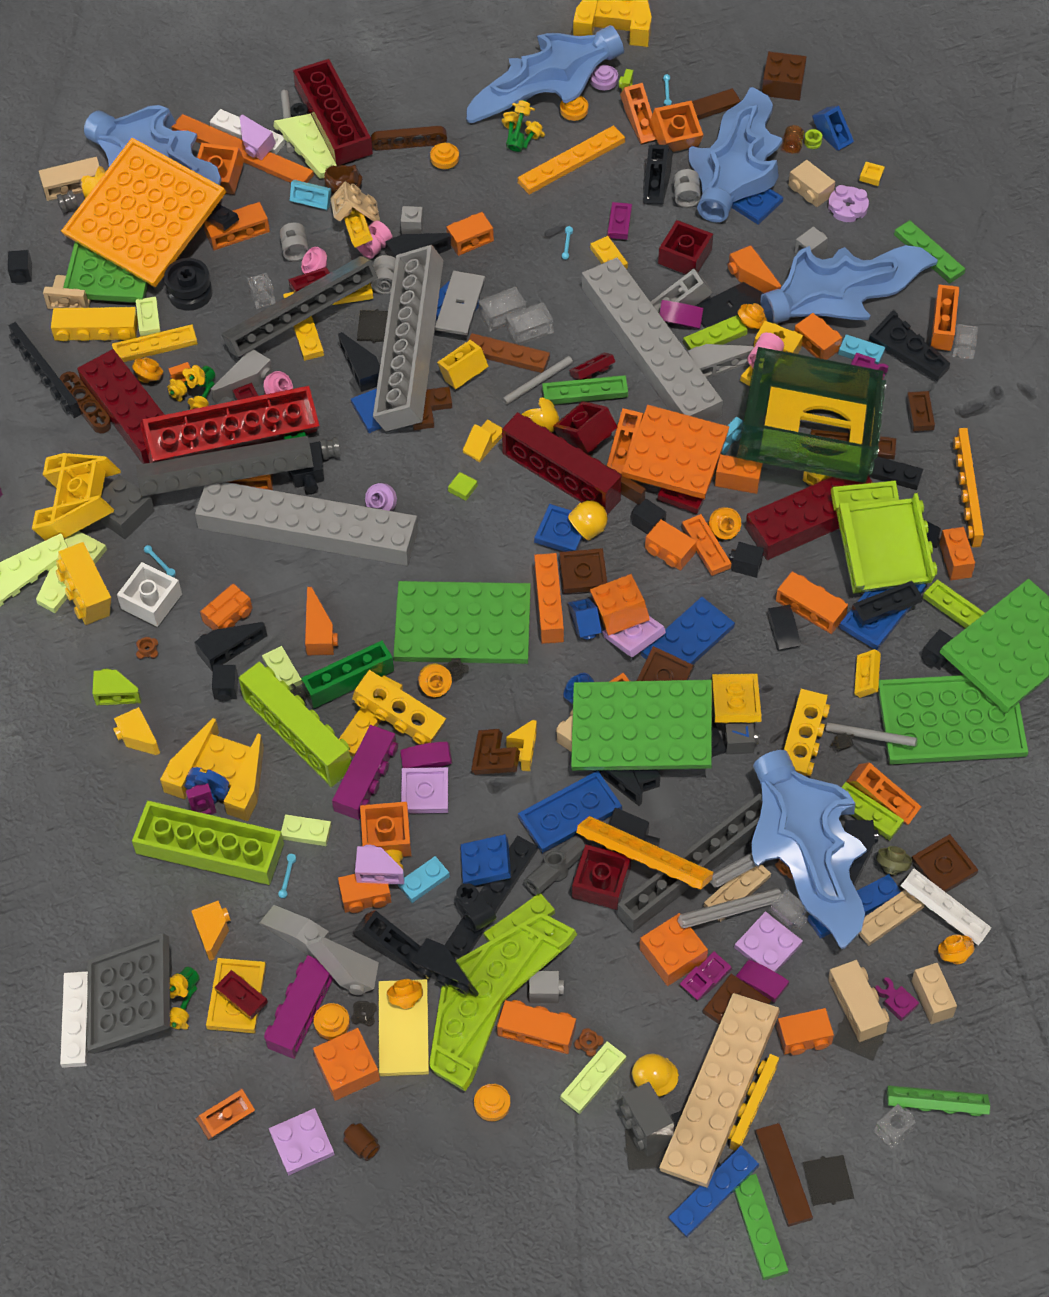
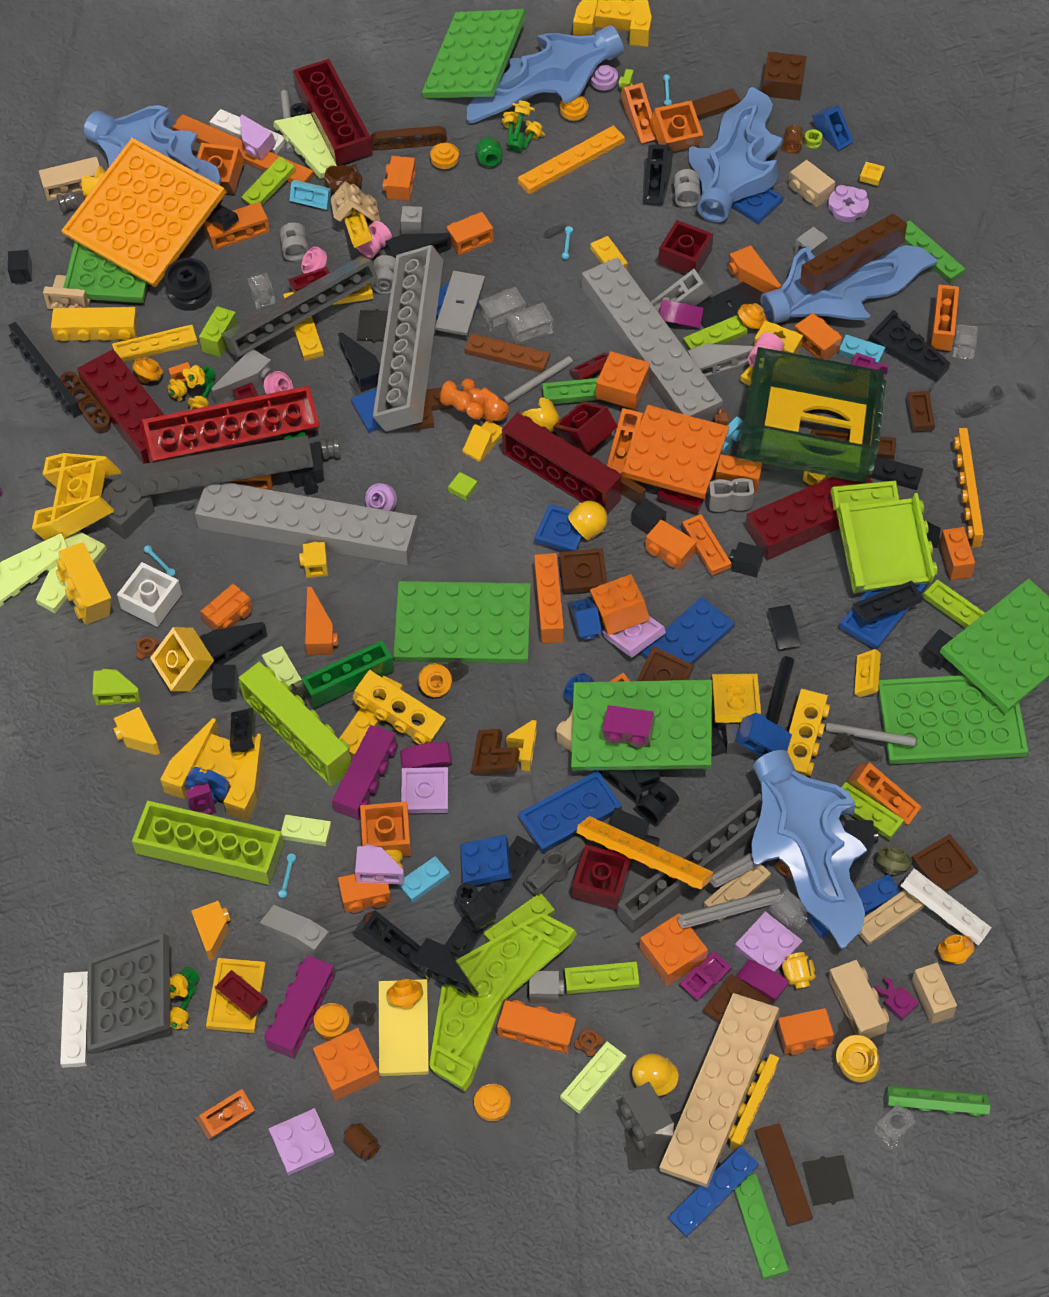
yellowish green plate [136,297,161,337] -> none
light grey slope [306,936,379,995] -> none
yellow brick [437,340,489,389] -> none
magenta plate [608,202,632,240] -> none
light orange plate [709,507,741,540] -> none
orange brick [776,571,848,634] -> none
none -> yellow brick [150,627,214,691]
none -> lime brick [199,306,238,358]
none -> black plate [230,708,256,753]
none -> lime plate [241,156,296,206]
none -> yellow brick [299,542,328,578]
none -> orange brick [383,156,416,201]
none -> bright green plate [422,9,526,98]
none -> orange animal [440,378,509,422]
none -> green head [476,137,503,167]
none -> lime plate [564,962,640,994]
none -> orange brick [596,351,650,410]
none -> magenta brick [602,705,655,747]
none -> black wheel [635,781,679,825]
none -> light grey brick [708,478,754,512]
none -> dark orange plate [715,407,729,426]
none -> blue brick [735,713,792,757]
none -> black axle [766,656,794,724]
none -> yellow head [782,952,816,989]
none -> reddish brown brick [800,213,907,294]
none -> yellow helmet [836,1035,880,1083]

